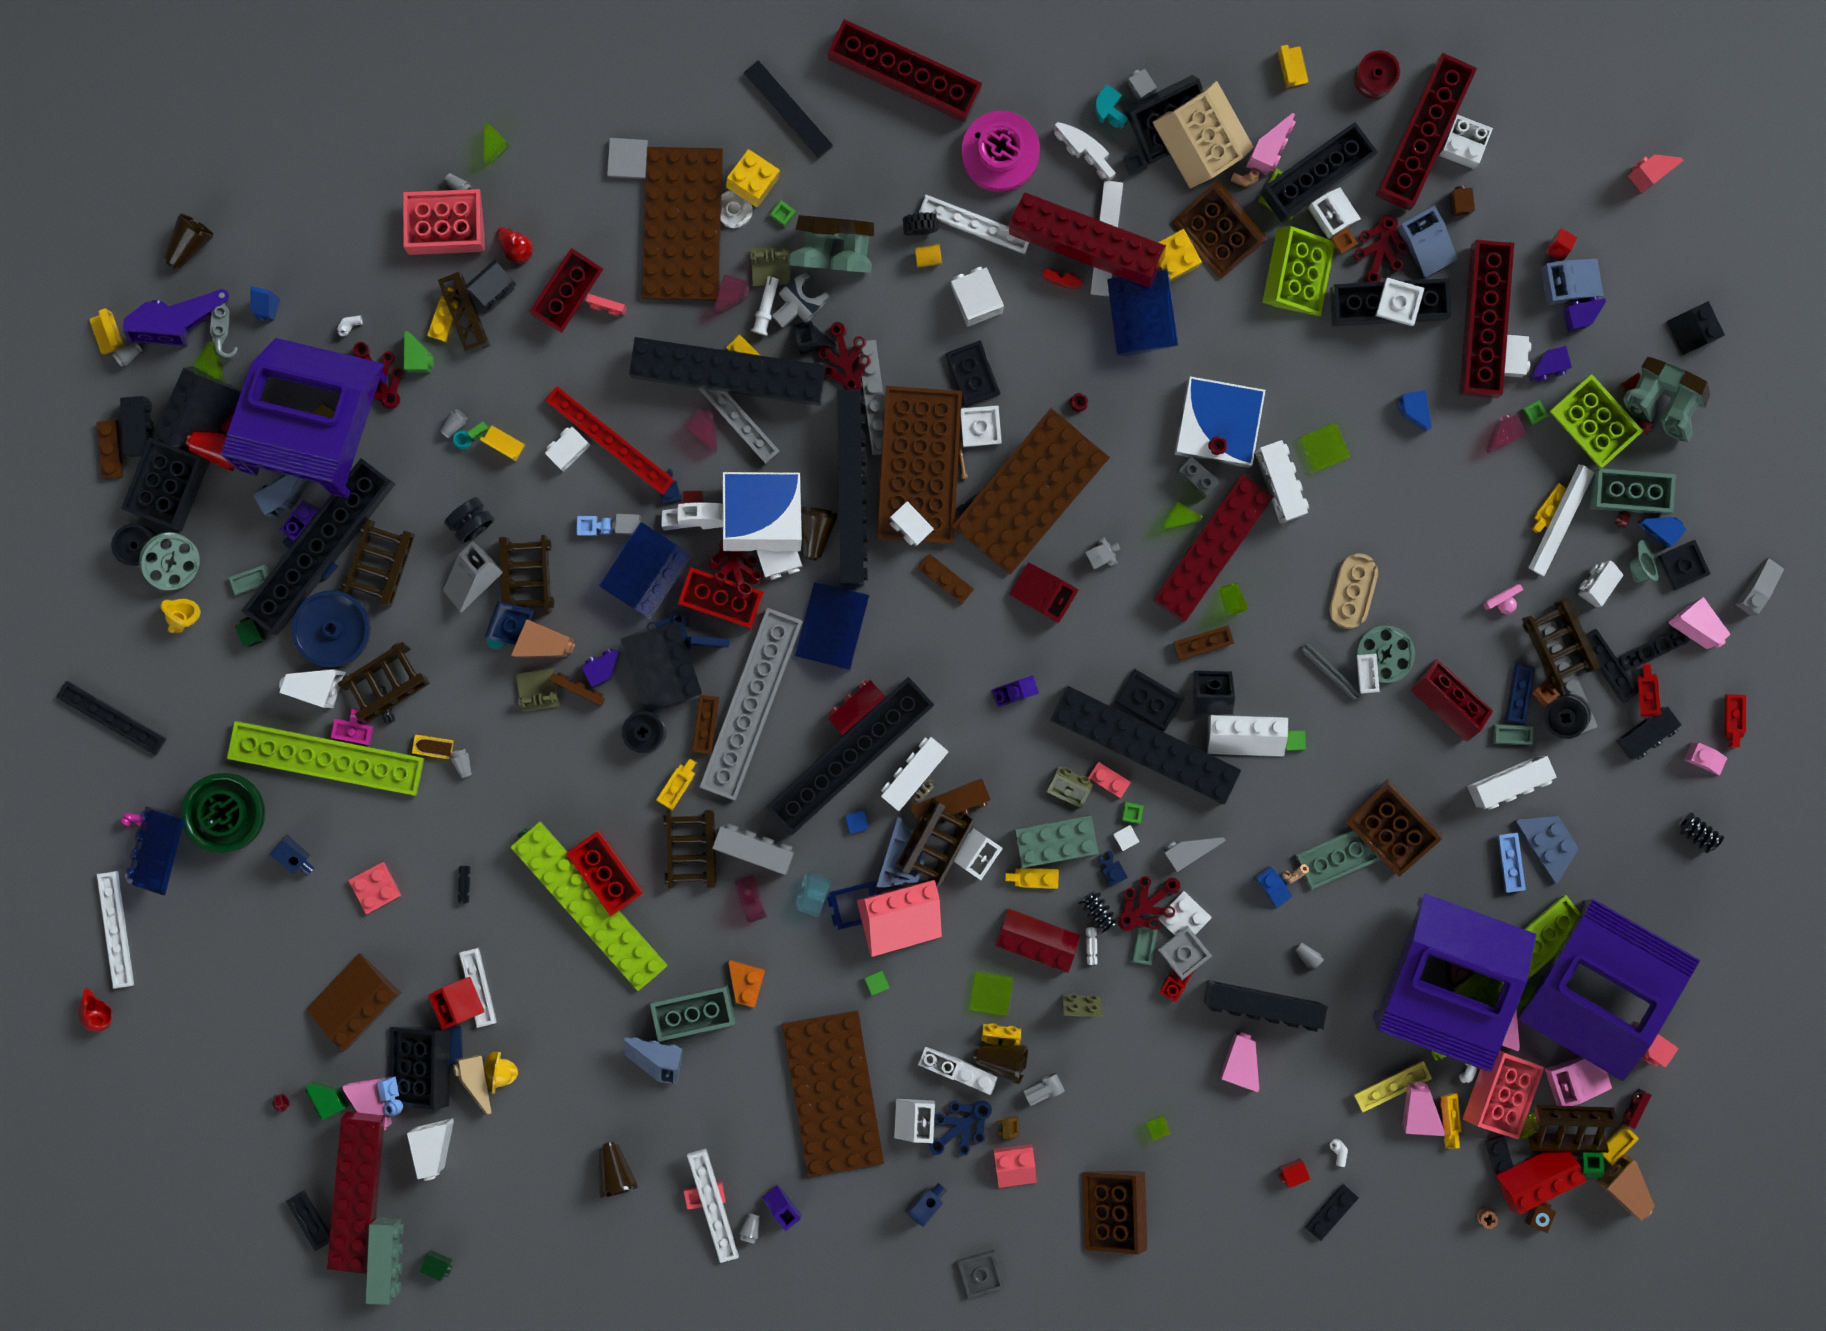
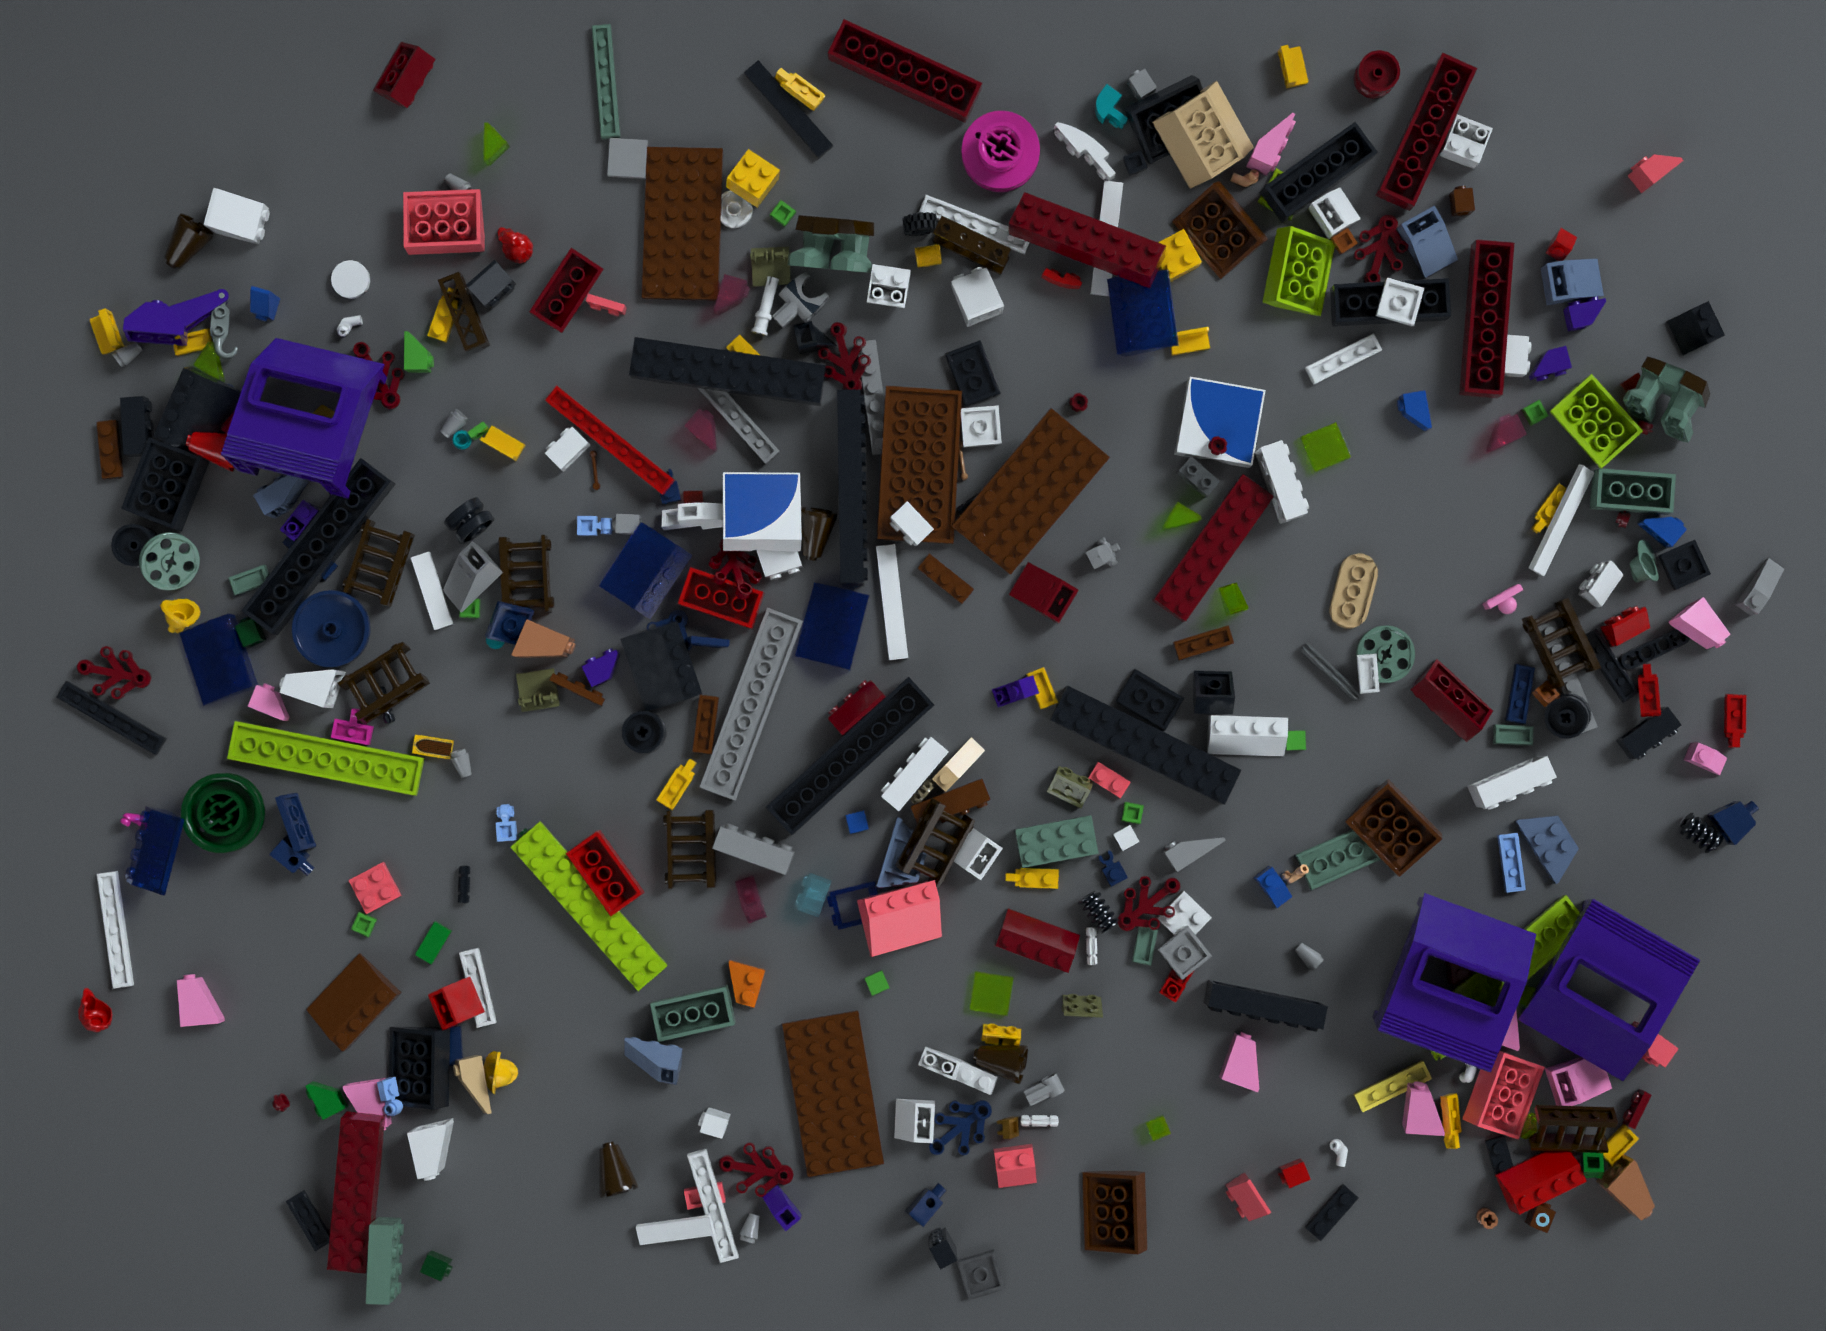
none -> dark red plant [77,646,151,699]
none -> yellow tile [173,328,214,356]
none -> bright pink slope [177,974,225,1027]
none -> clear blue slope [179,614,258,706]
none -> white slope [204,188,270,244]
none -> bright pink slope [248,683,290,721]
none -> dark blue tile [275,793,316,853]
none -> white tile [331,260,370,299]
none -> bright green tile [351,912,378,937]
none -> dark red slope [373,42,436,108]
none -> white tile [411,552,453,630]
none -> green tile [415,921,452,965]
none -> bright green tile [459,599,480,618]
none -> light blue plate [496,804,518,842]
none -> reddish brown hinge [589,450,601,490]
none -> sand green tile [592,24,621,140]
none -> white tile [636,1215,715,1245]
none -> white brick [698,1108,731,1139]
none -> dark red plant [719,1142,794,1197]
none -> yellow hinge [775,68,825,111]
none -> white slope [867,264,911,308]
none -> white tile [876,544,908,660]
none -> black brick [929,1227,958,1270]
none -> slope [932,737,985,792]
none -> dark brown fence [933,216,1011,275]
none -> white axle [1021,1115,1059,1127]
none -> yellow tile [1026,667,1058,710]
none -> yellow panel [1169,327,1210,356]
none -> coral slope [1225,1173,1271,1221]
none -> white tile [1305,333,1382,385]
none -> red slope [1600,606,1650,647]
none -> dark blue torso [1707,801,1759,845]

